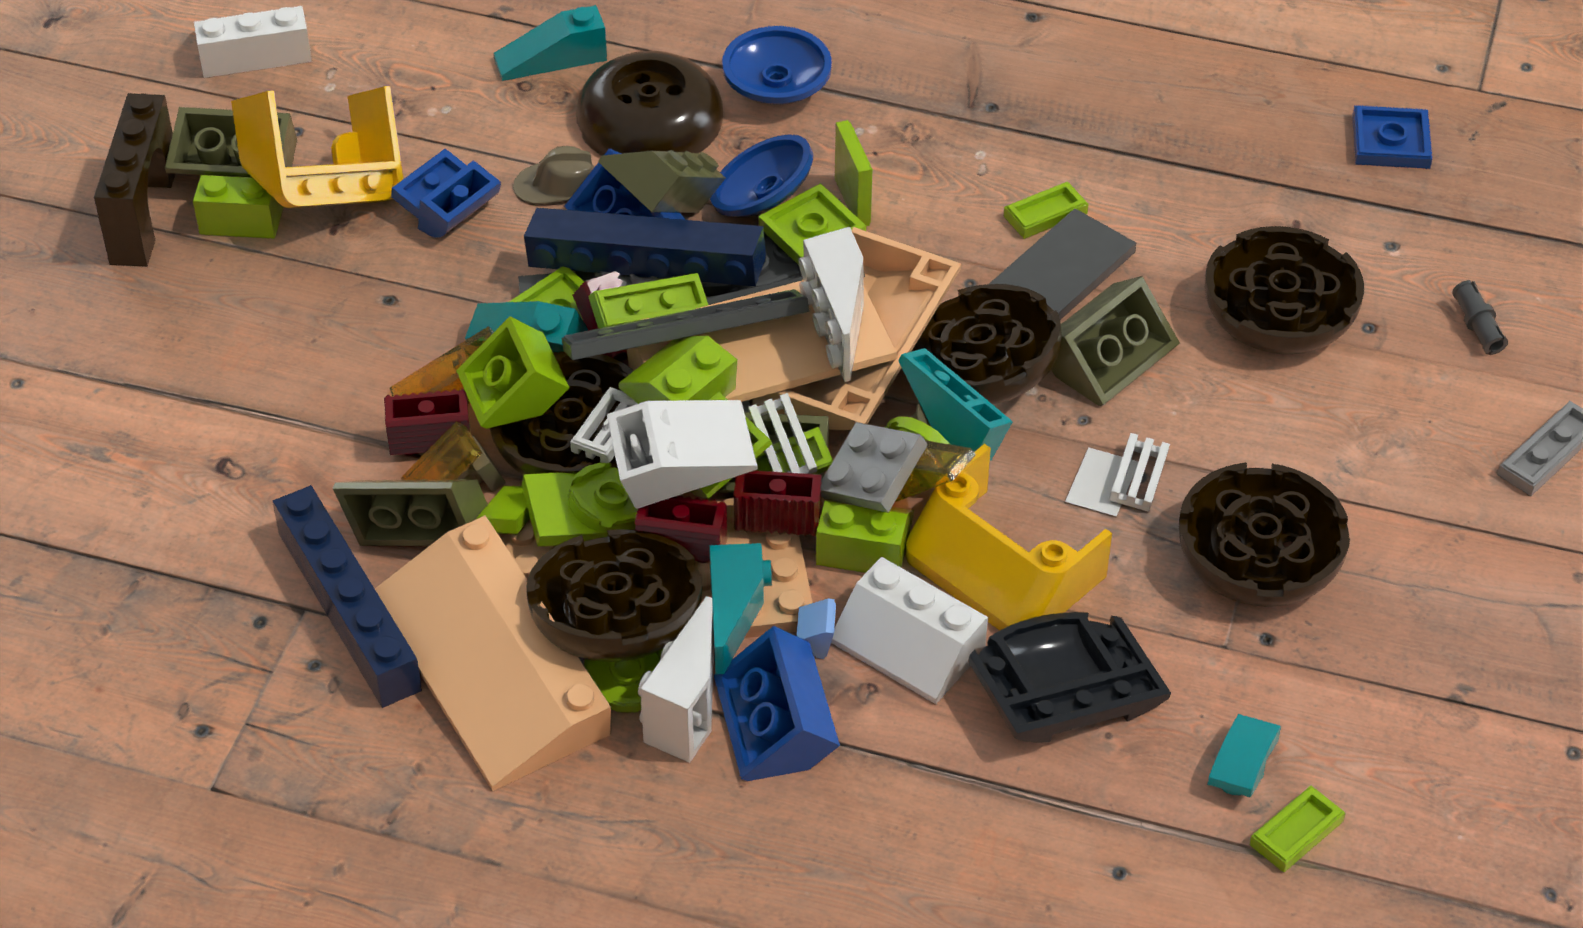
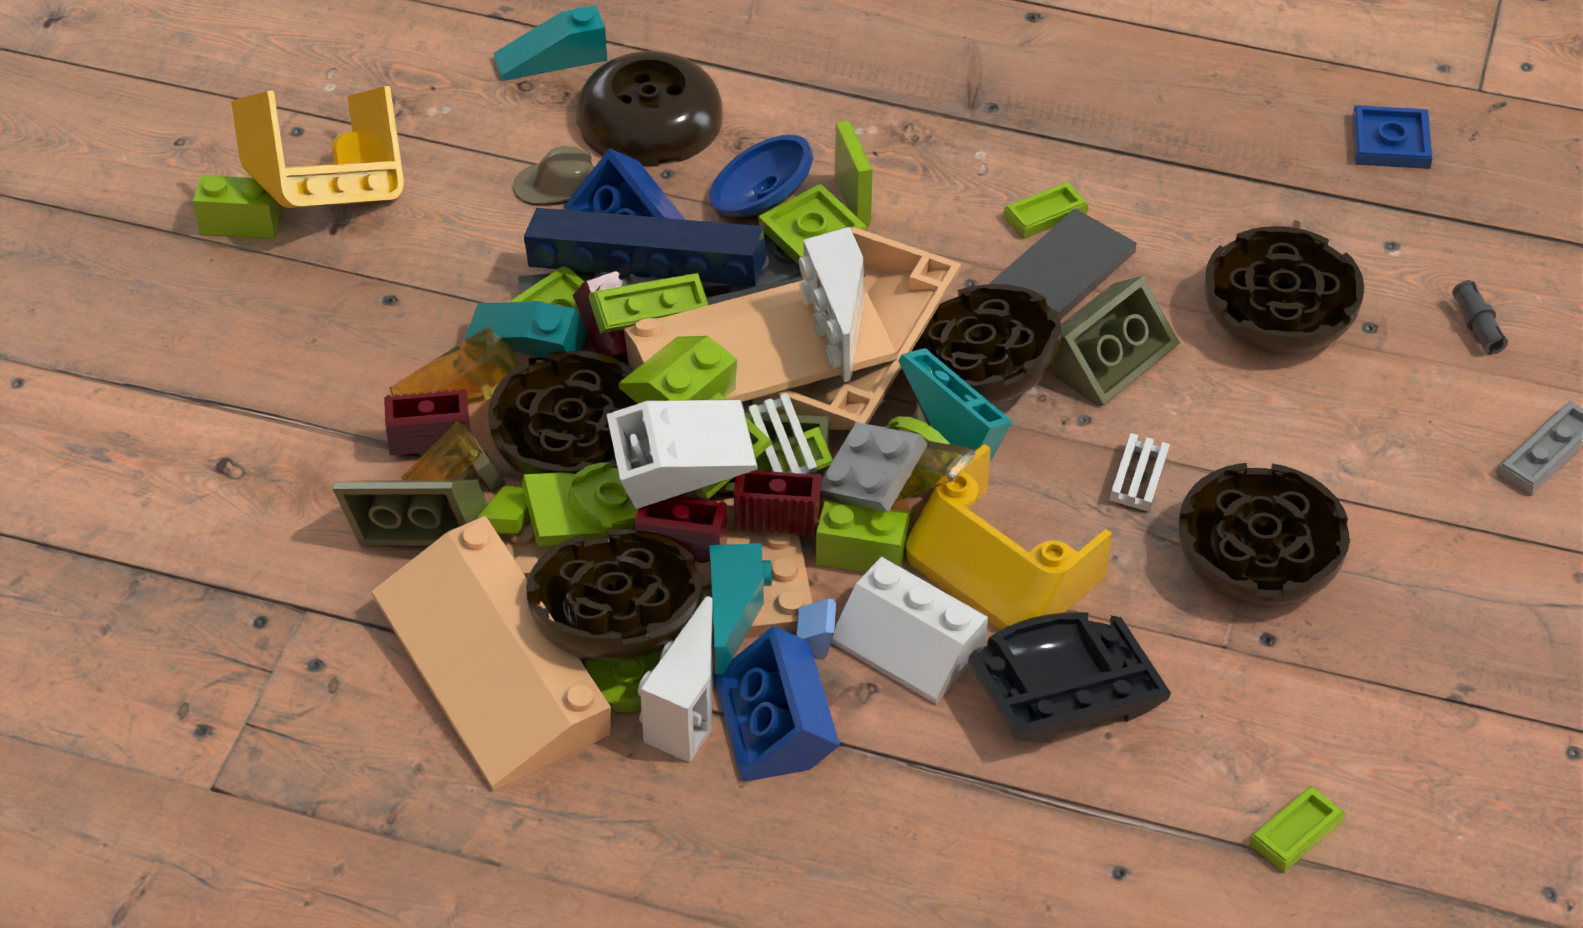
dark brown arch [94,93,176,267] -> none
olive slope [165,107,297,178] -> none
white slope [194,6,312,78] -> none
dark blue brick [272,485,422,708] -> none
blue brick [391,148,501,237] -> none
lime slope [456,316,569,429] -> none
dark grey tile [562,289,809,360] -> none
white tile [570,387,638,463] -> none
olive slope [598,150,725,213] -> none
blue dish [722,26,832,104] -> none
white sticker [1065,447,1139,517] -> none
teal slope [1207,714,1281,797] -> none

